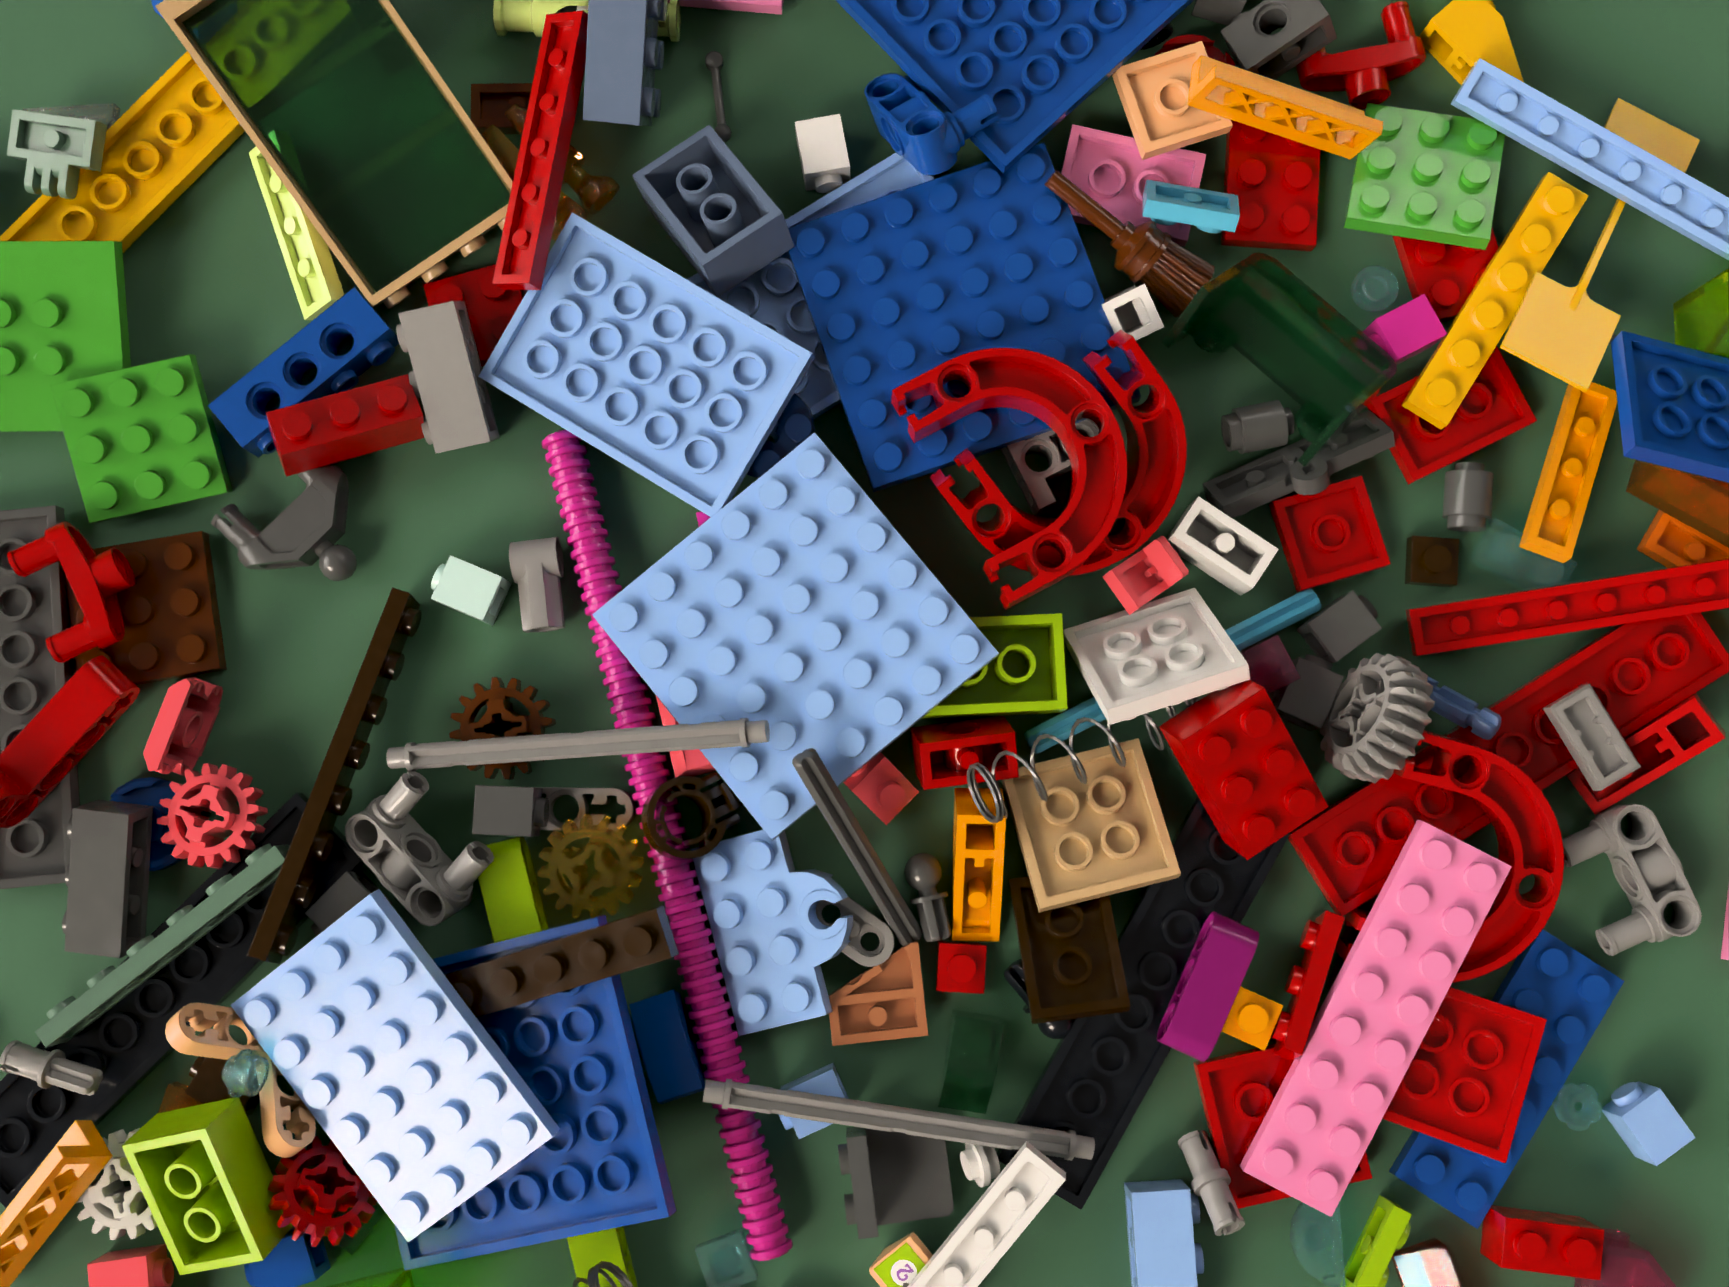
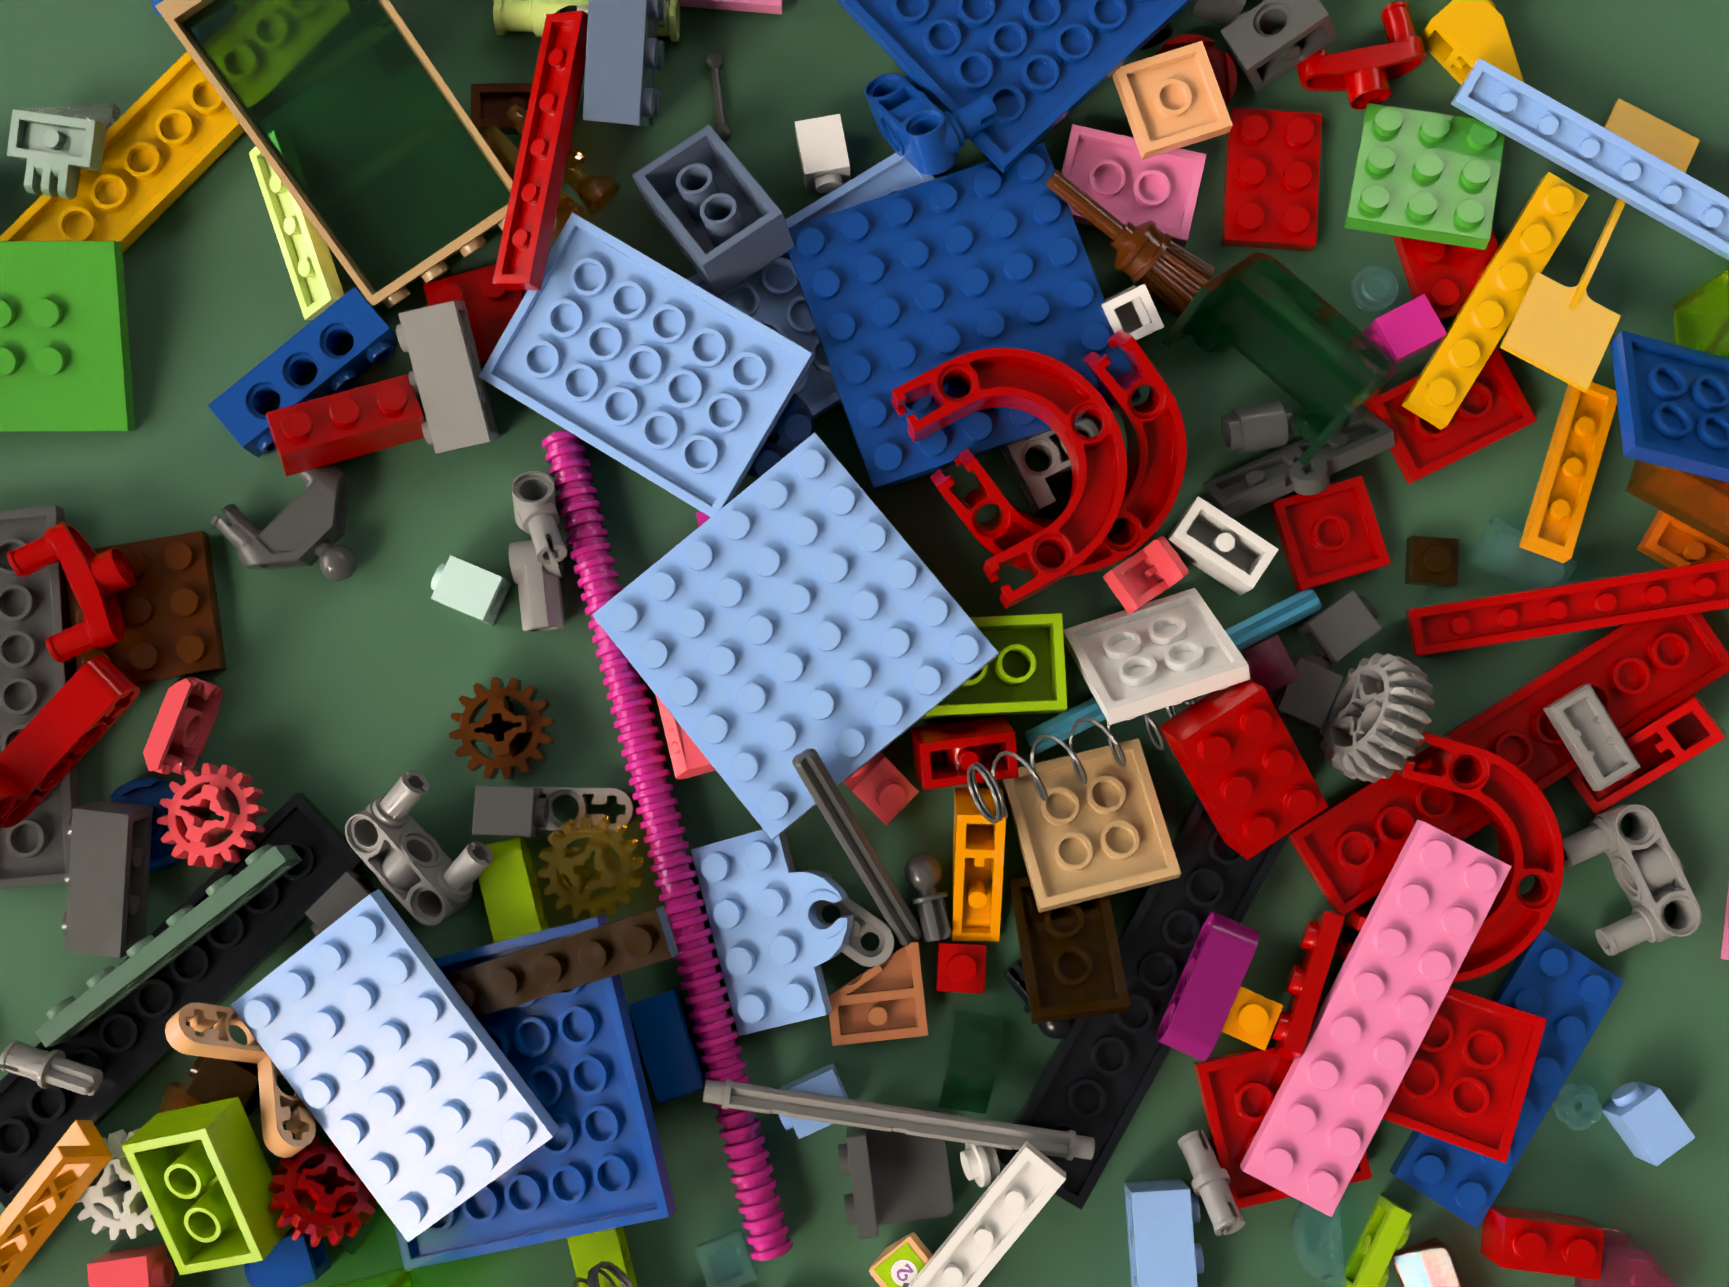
bright green plate [50,354,233,523] -> none
clear light blue plate [222,1049,269,1098] -> none
dark brown plate [247,587,422,964] -> none
light grey piece [386,718,770,771] -> none
dark brown pin [642,772,743,860] -> none
medium azure plate [1142,180,1240,233] -> none
light orange fence [1188,55,1383,160] -> none
medium blue axle [1427,676,1502,740] -> none
dark grey brick [1442,462,1494,532] -> none
none -> light grey pin [512,471,567,565]

